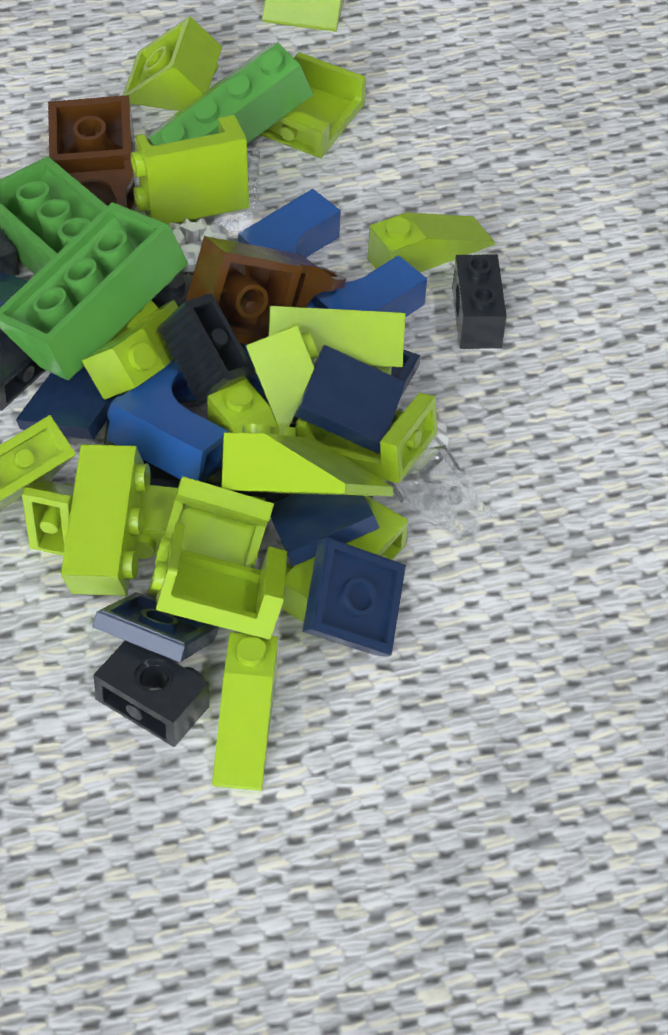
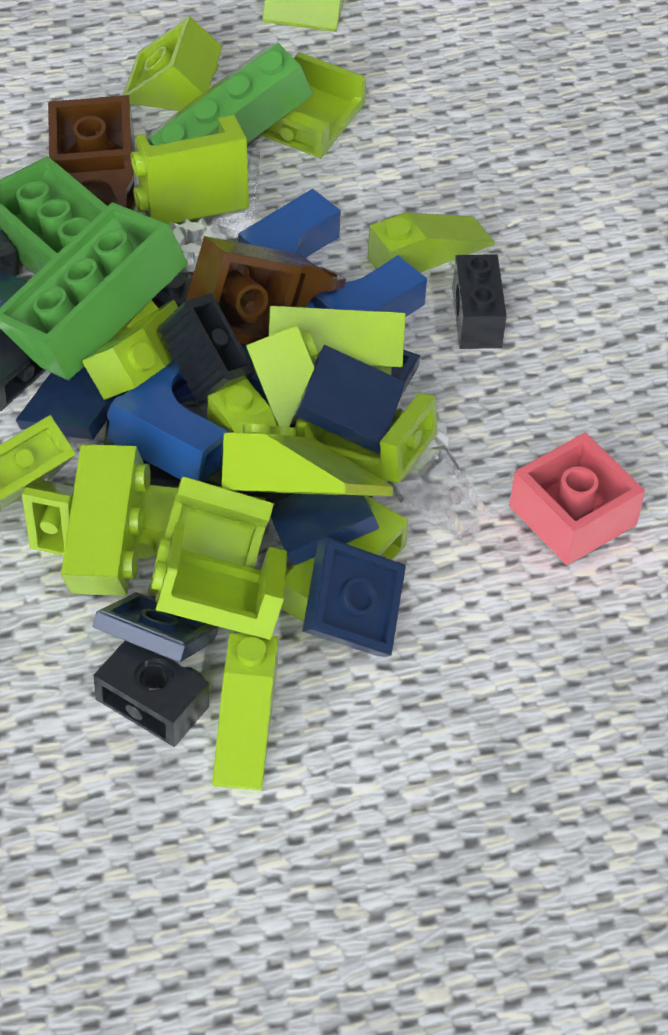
none -> coral brick [509,432,645,566]

